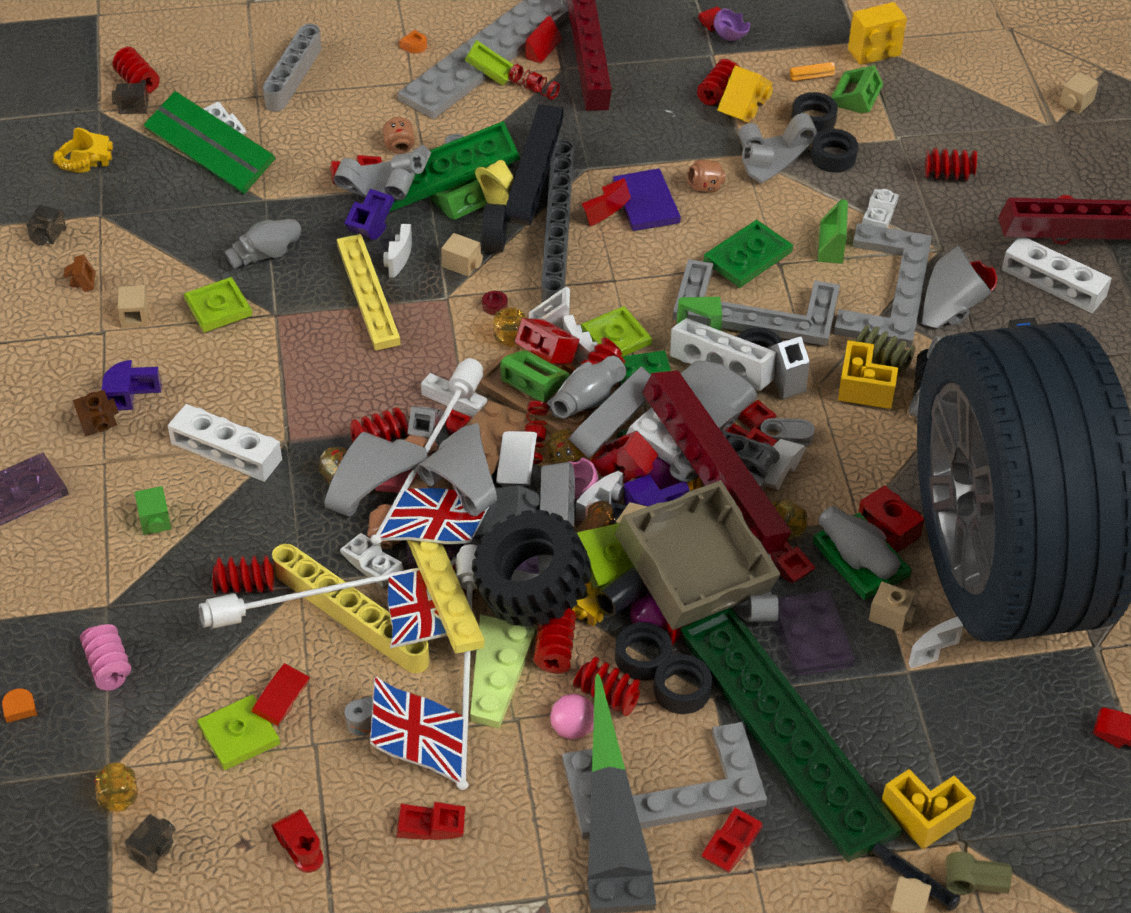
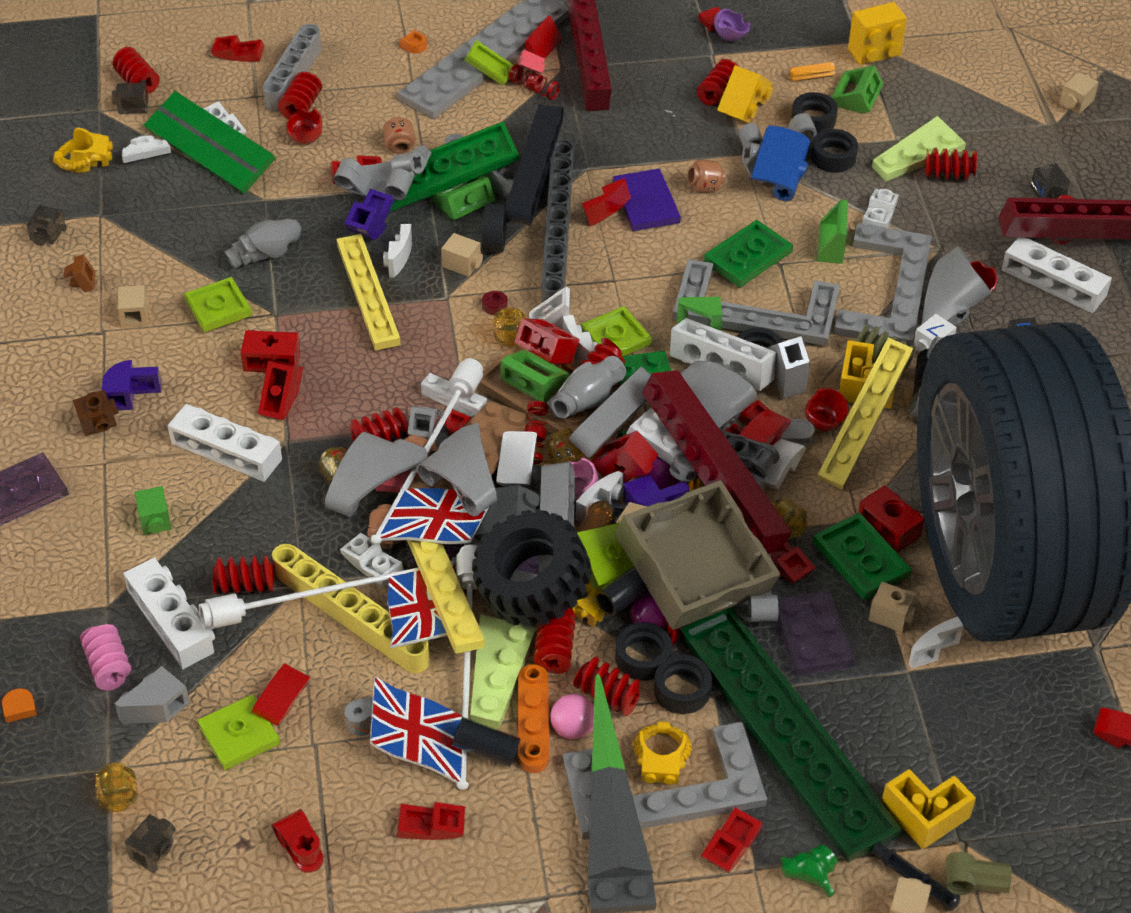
light yellow piece [475,160,514,205] -> none
light grey animal [819,506,900,580] -> none
none -> light grey slope [115,666,190,724]
none -> white plate [122,135,171,163]
none -> white brick [123,558,215,669]
none -> red slope [211,35,265,62]
none -> red brick [241,330,300,372]
none -> red slope [257,361,304,420]
none -> red piece [278,72,323,119]
none -> red hair [286,108,323,144]
none -> black pin [451,716,521,767]
none -> coral slope [518,50,545,74]
none -> orange plate [518,664,549,773]
none -> yellow piece [633,721,692,785]
none -> red slope [739,409,791,444]
none -> blue panel [750,125,810,201]
none -> green animal [781,844,838,898]
none -> red hair [805,388,849,432]
none -> light yellow plate [817,337,913,490]
none -> yellowish green wing [872,116,966,181]
none -> white brick [913,314,957,353]
none -> clear smoke brick [1030,163,1070,199]

